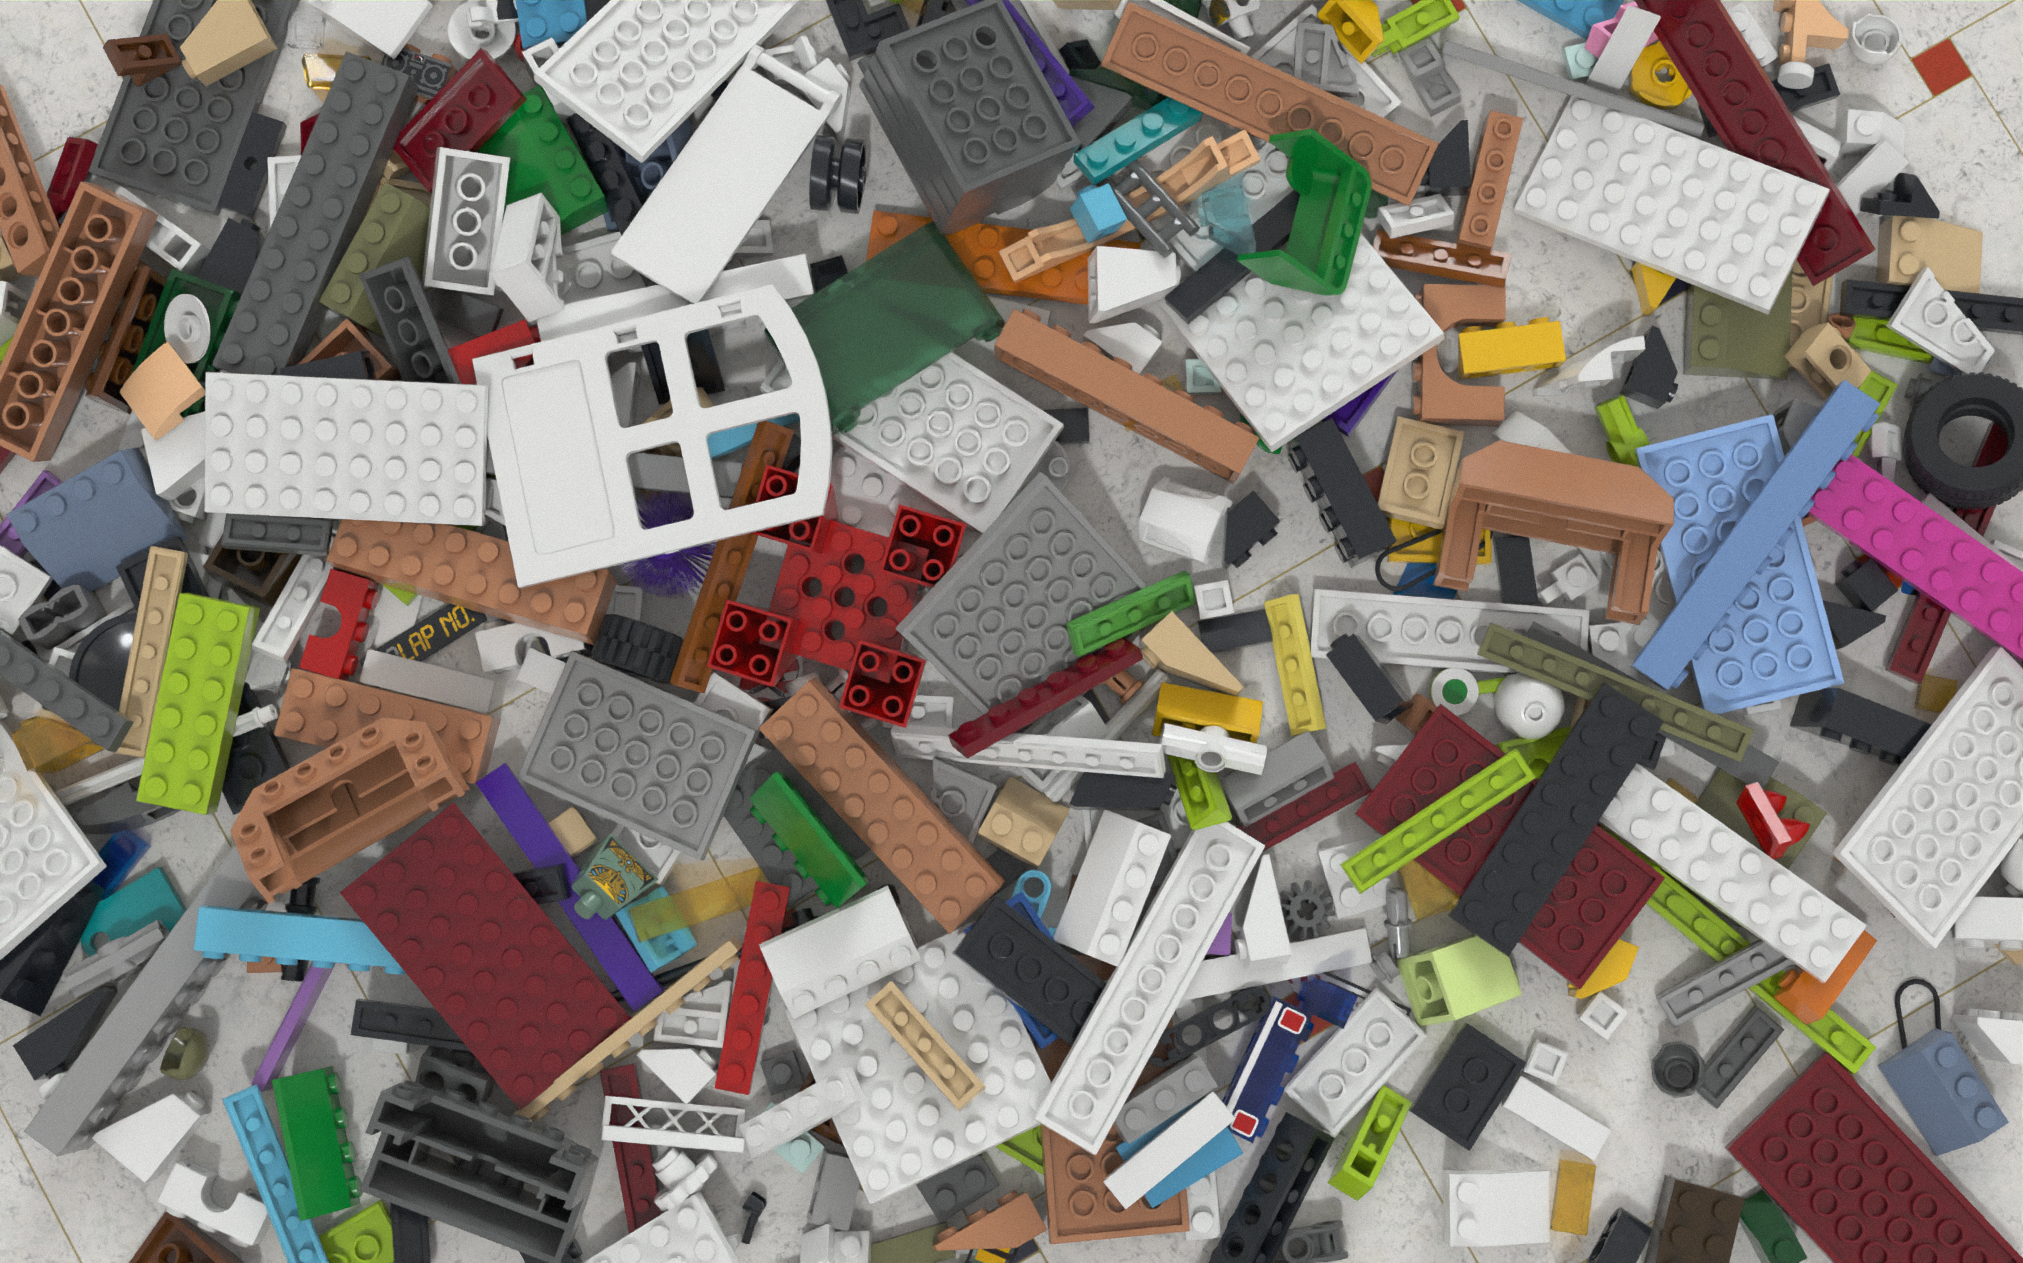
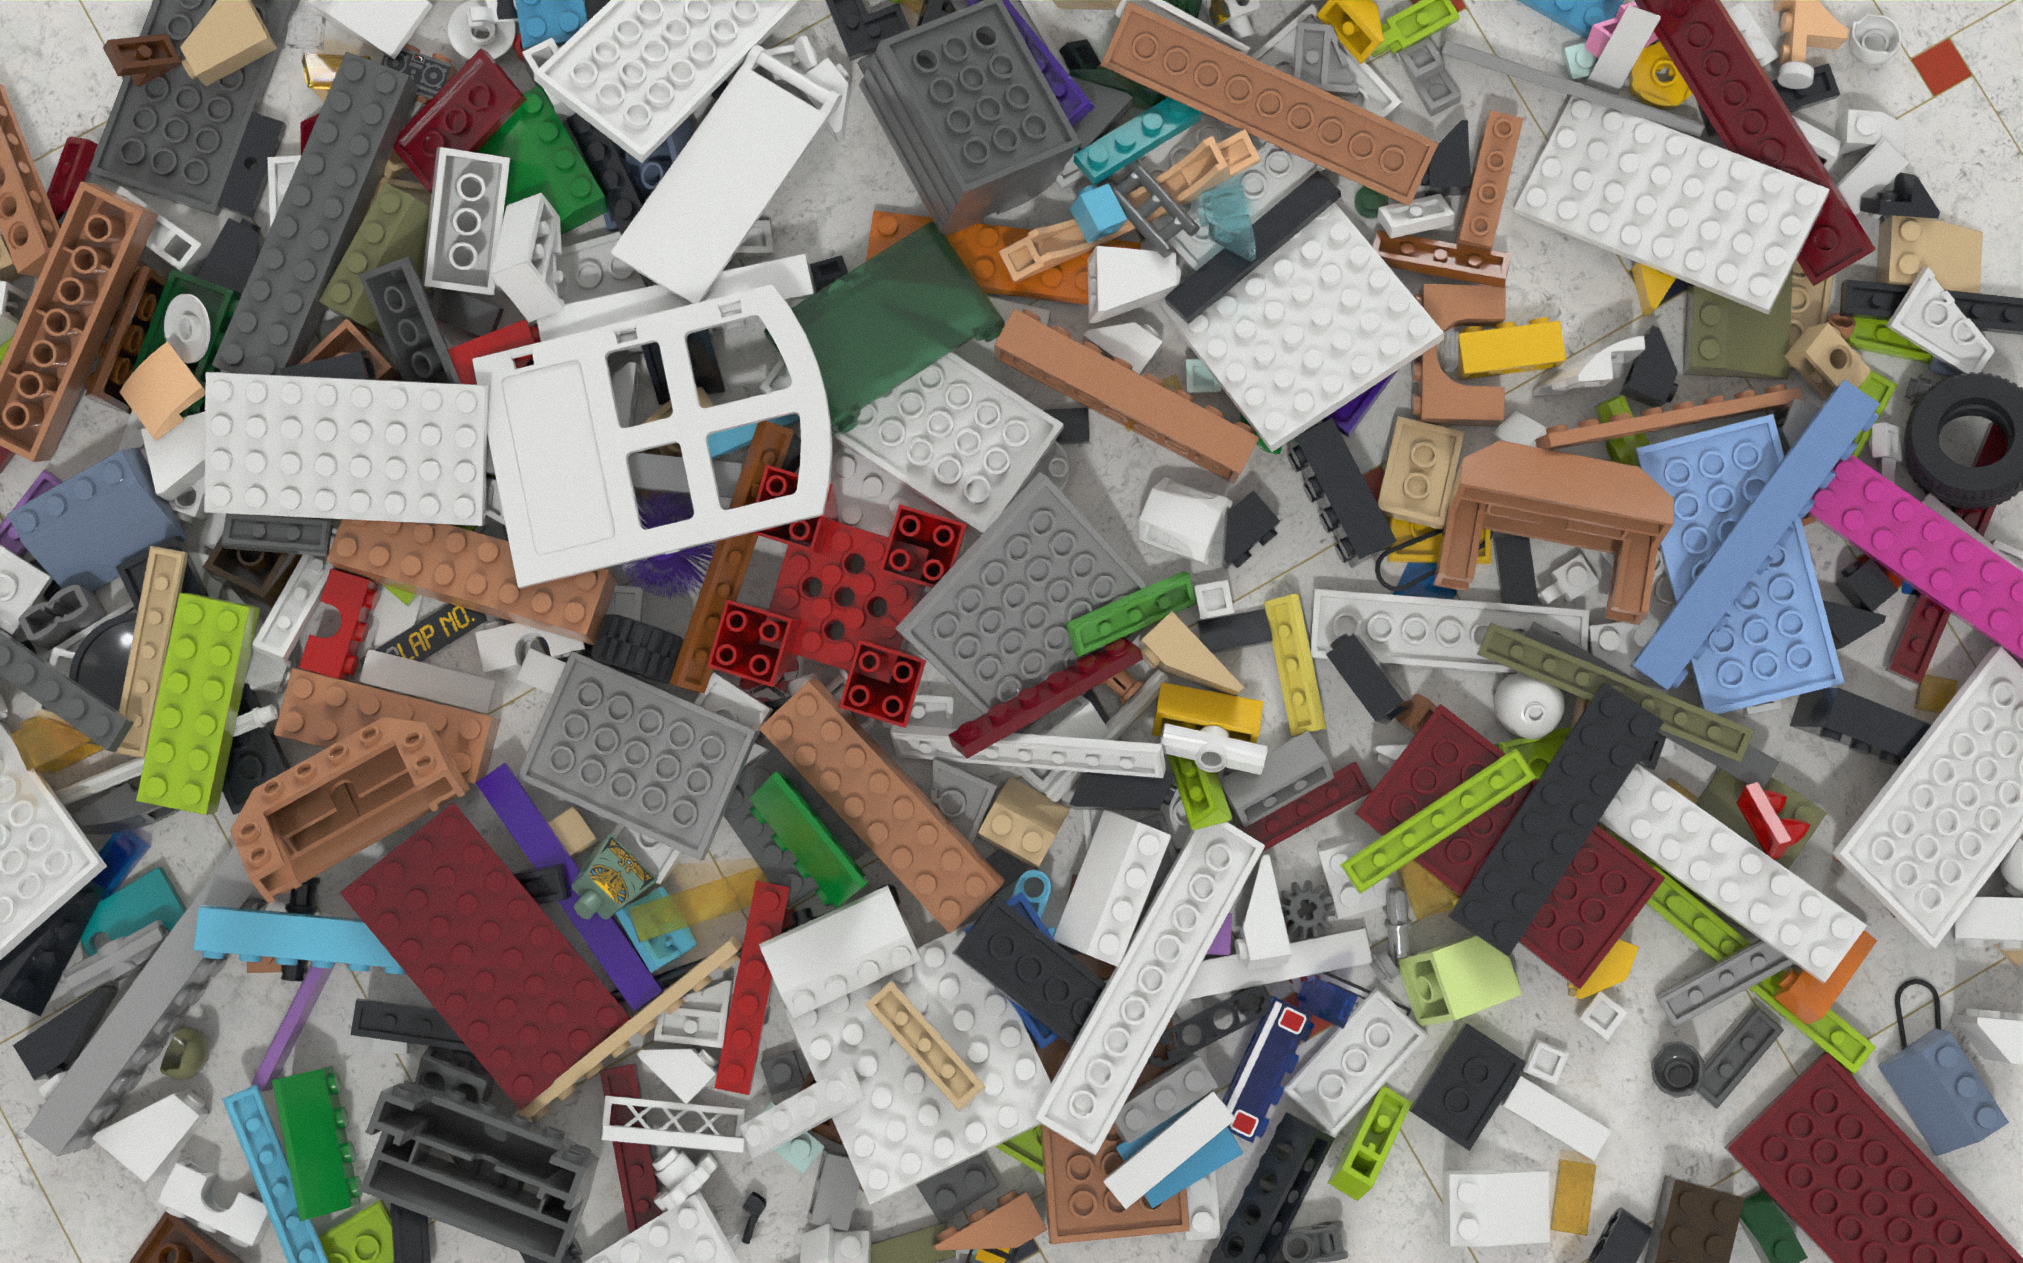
black wheel [809,135,867,214] -> none
green windscreen [1237,129,1372,296] -> none
piece [1429,668,1505,716] -> none
none -> nougat plate [1535,384,1803,450]

